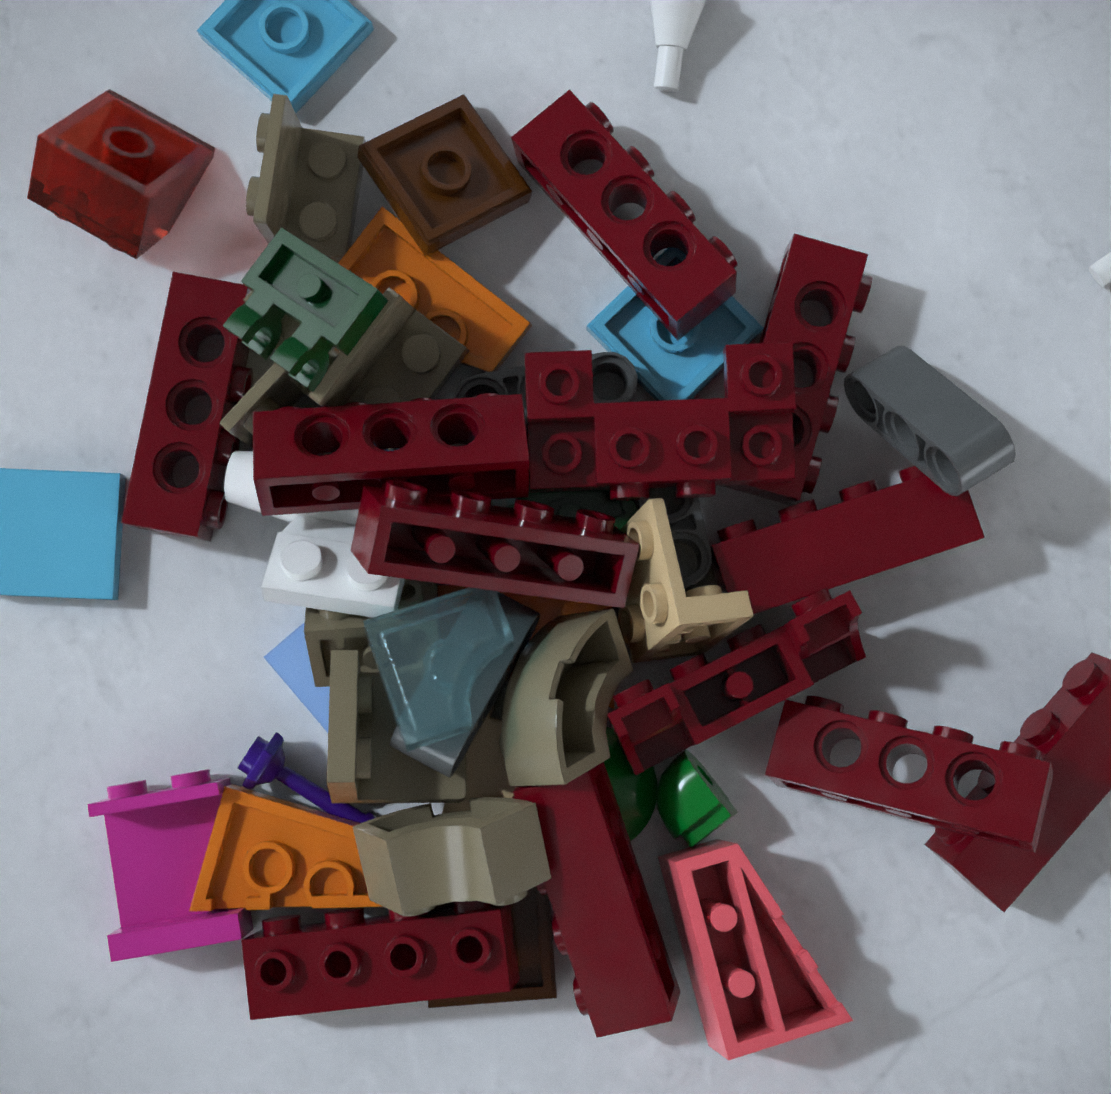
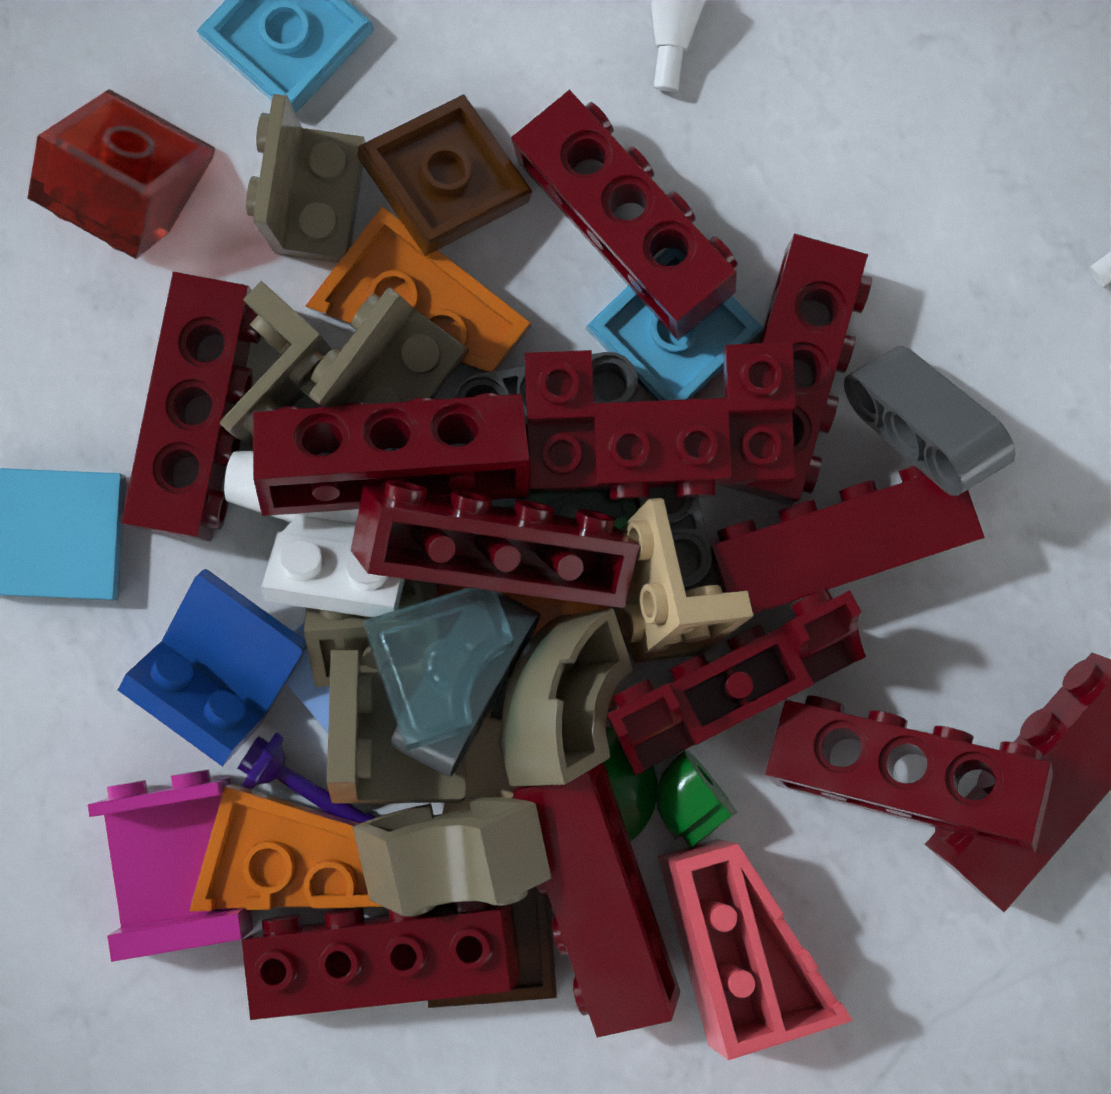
dark green plate [223,227,388,392] -> none
none -> blue bracket [117,569,307,767]

